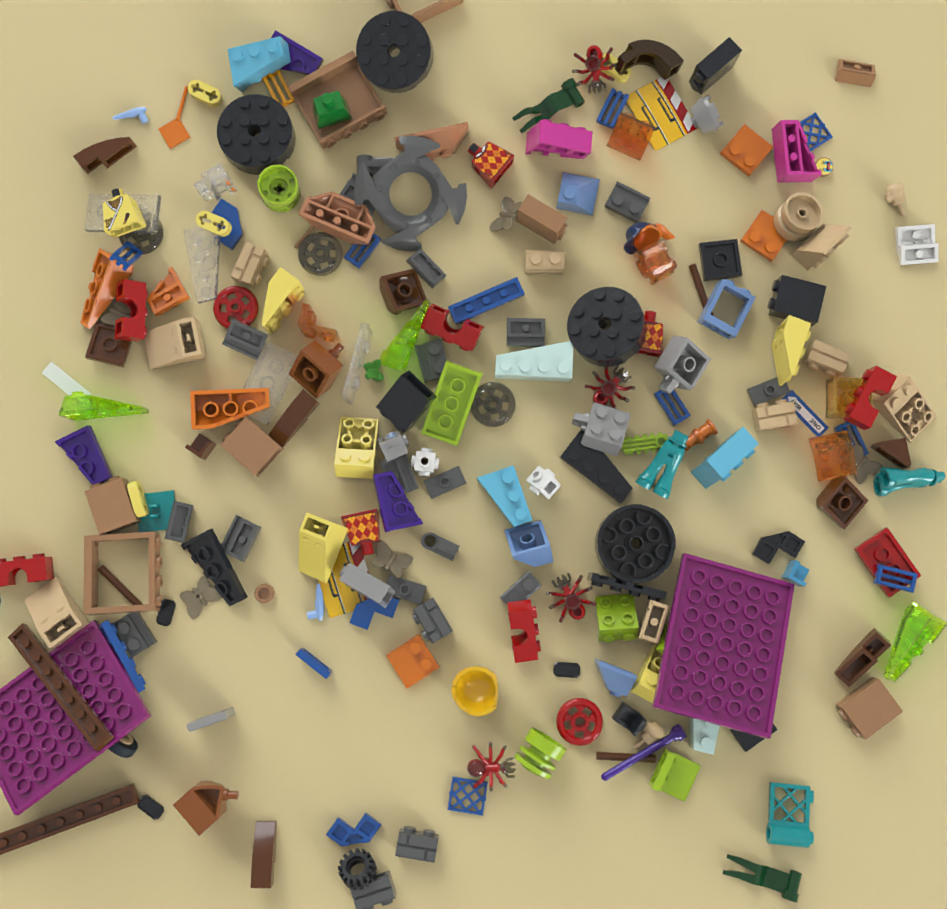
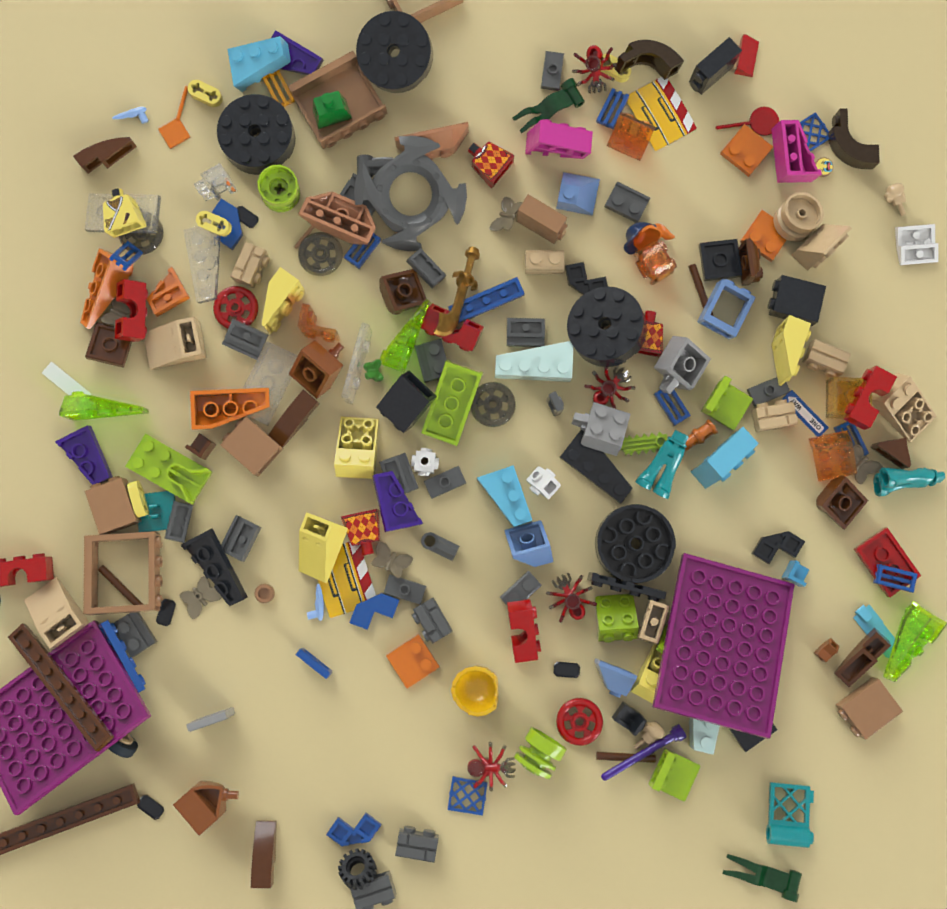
light grey brick [339,563,395,609] -> none
light grey head [378,430,409,462] -> none
light grey cone [690,95,724,133] -> none
medium nougat slope [835,59,876,87] -> none
none -> lime plate [125,434,212,505]
none -> black piece [237,206,259,228]
none -> pearl gold sword [434,247,480,336]
none -> dark grey plate [541,51,564,91]
none -> dark grey plate [547,391,564,416]
none -> black tile [565,262,608,295]
none -> lime bracket [701,375,753,430]
none -> red piece [716,107,779,136]
none -> red slope [734,34,759,77]
none -> reddish brown slope [739,238,763,286]
none -> dark orange piece [814,638,840,662]
none -> dark brown arch [828,108,880,169]
none -> medium azure piece [853,605,902,659]

